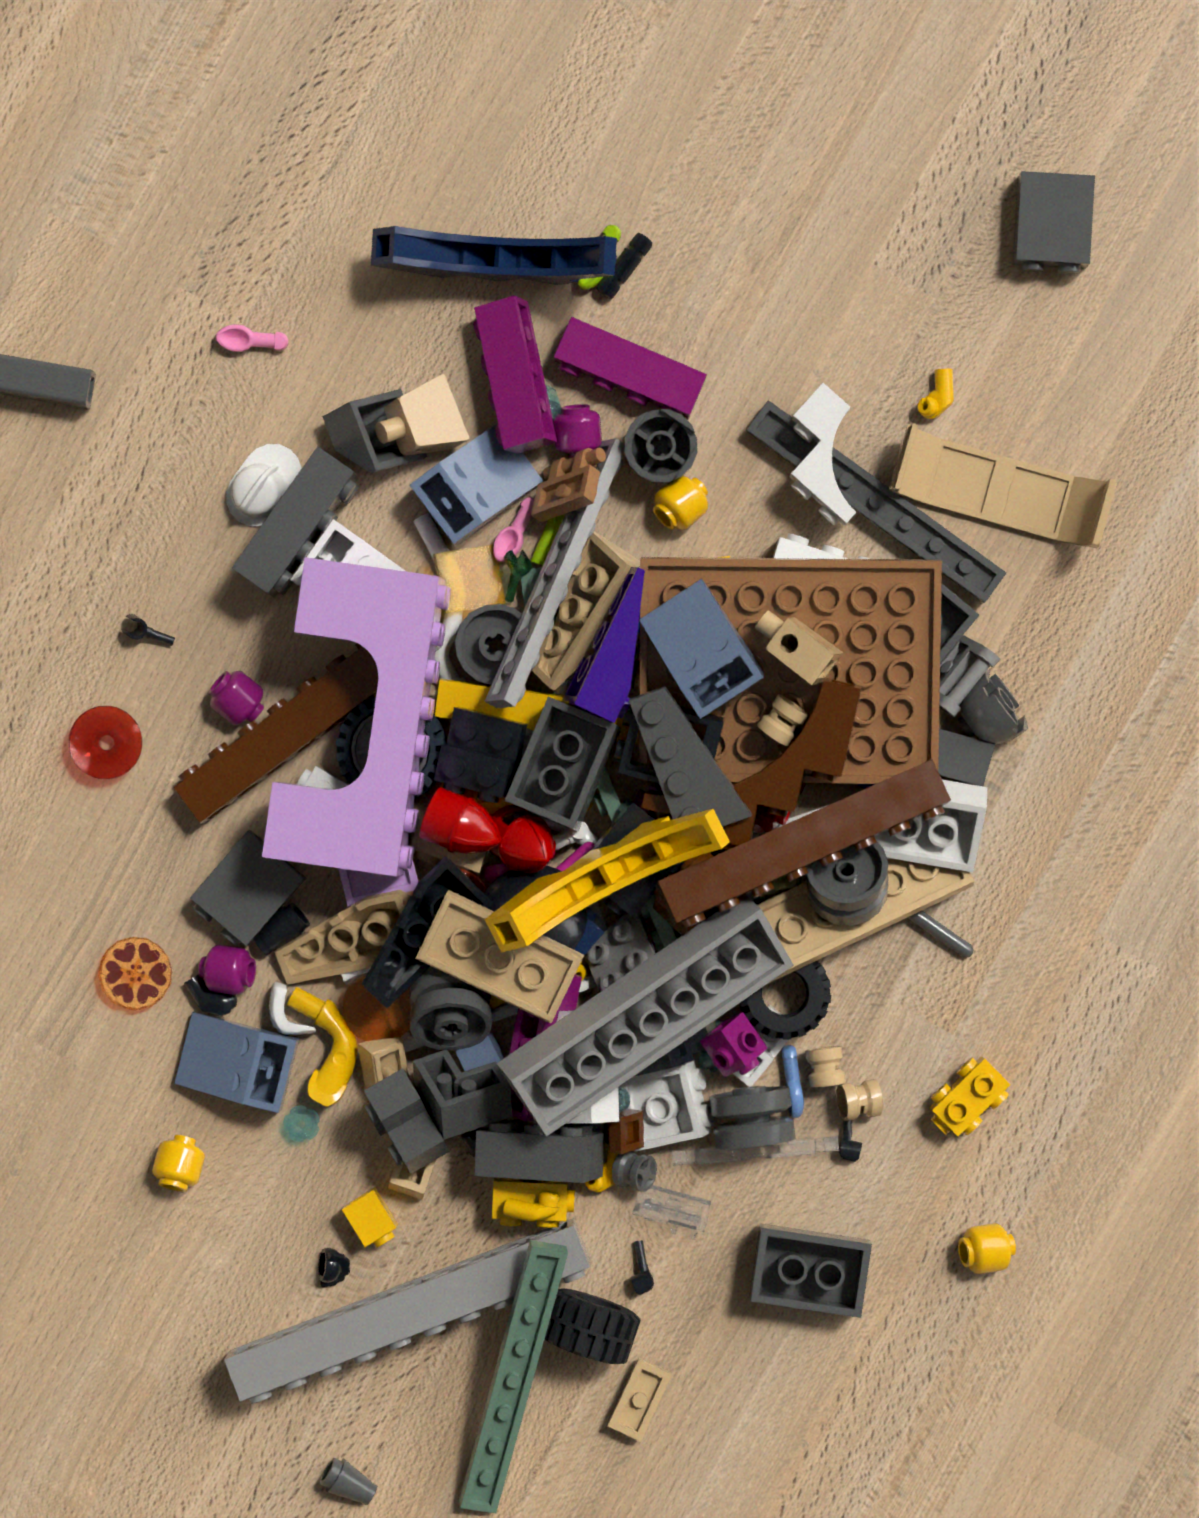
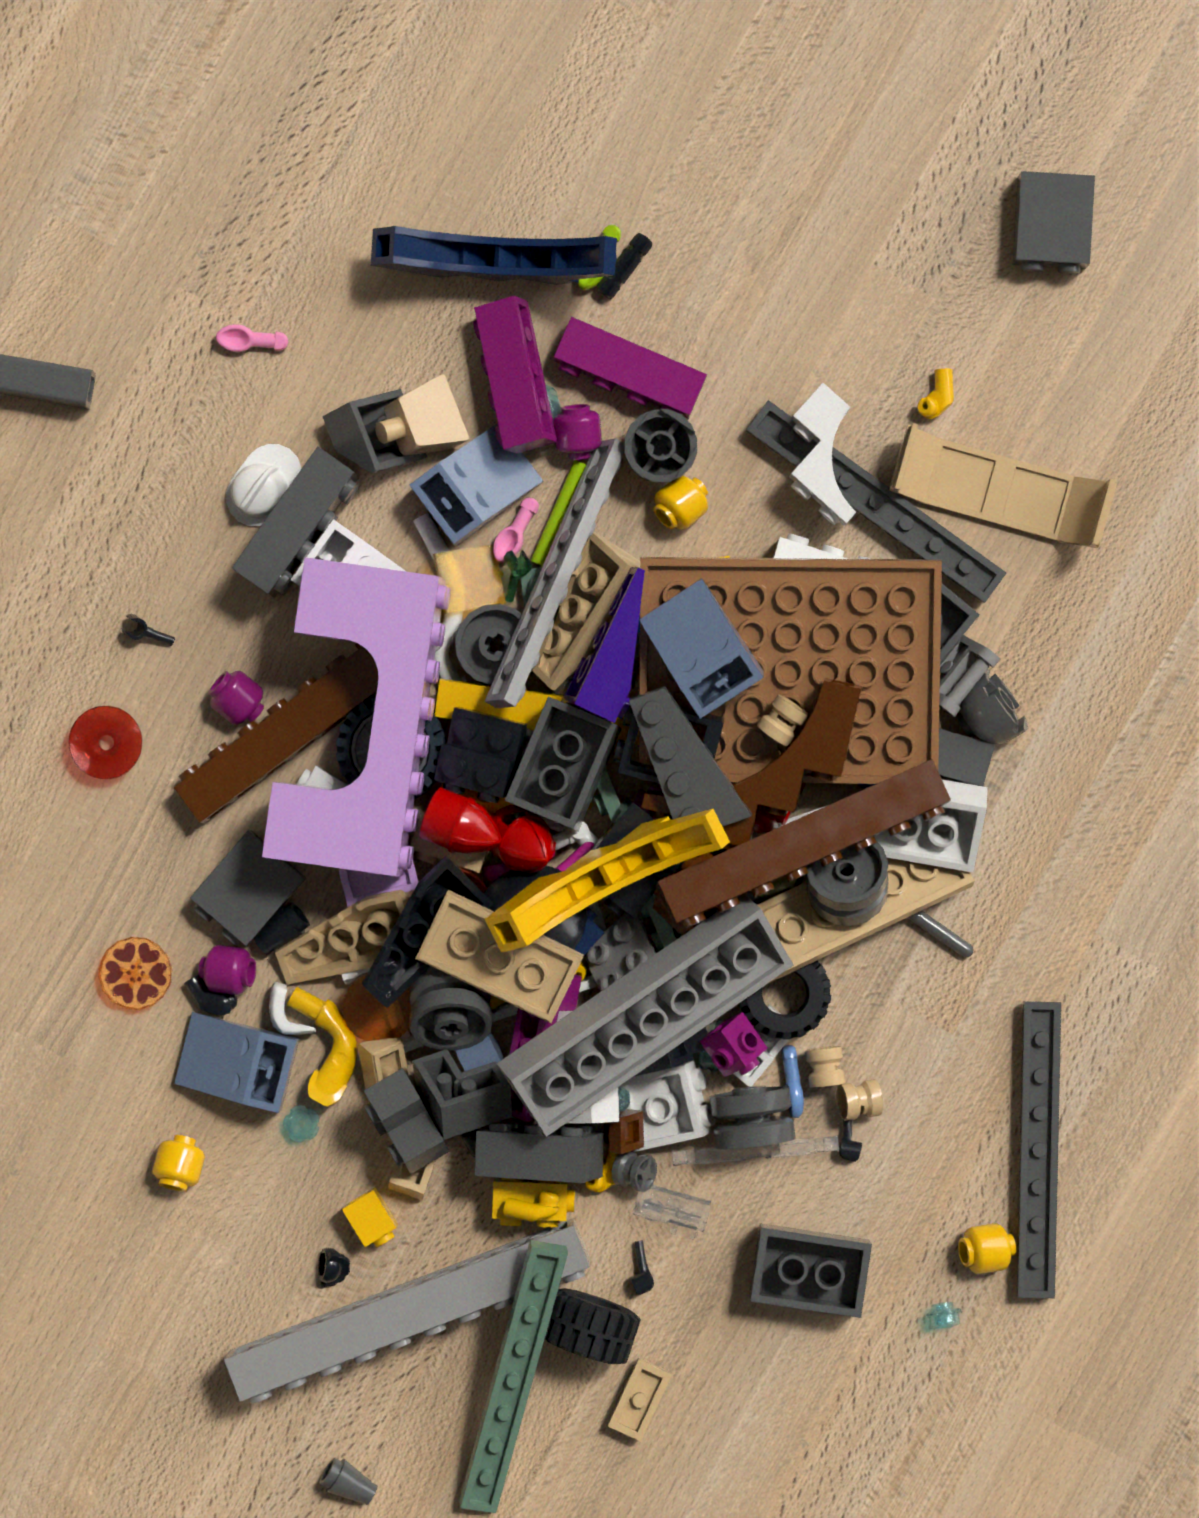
medium nougat plate [531,448,606,522] -> none
tan torso [755,610,843,685] -> none
yellow brick [929,1056,1011,1136] -> none
none -> clear light blue plate [926,1302,962,1329]
none -> dark grey plate [1016,1001,1061,1299]

